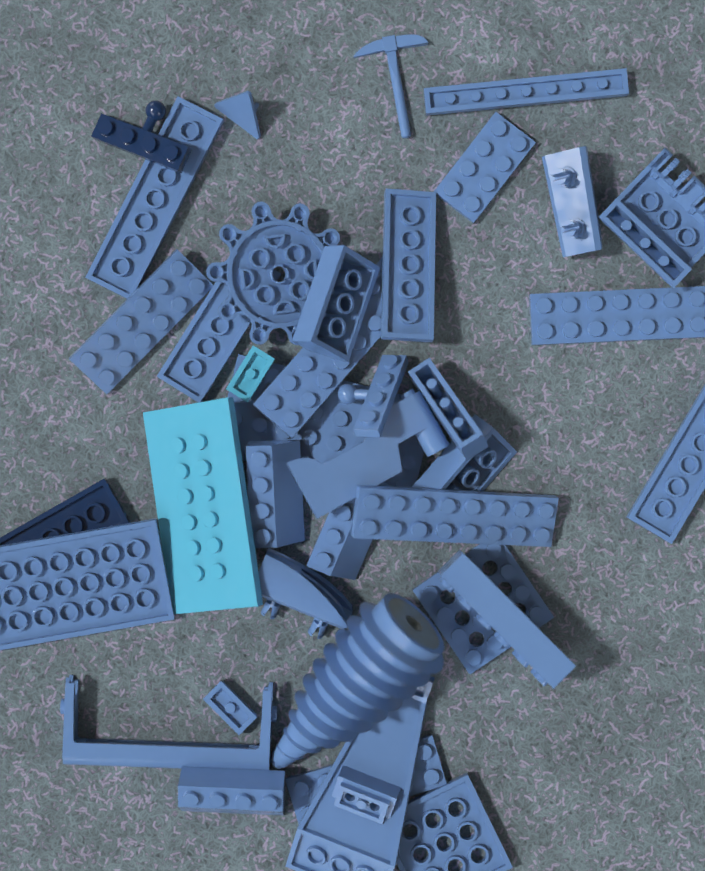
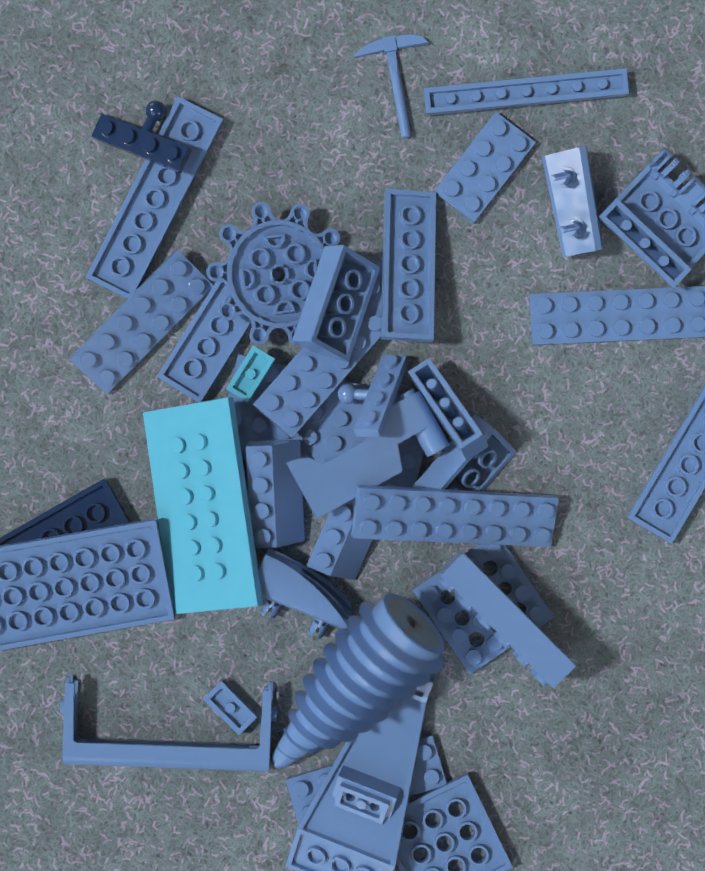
medium blue slope [178,766,285,816] -> none
medium blue piece [215,91,261,139] -> none

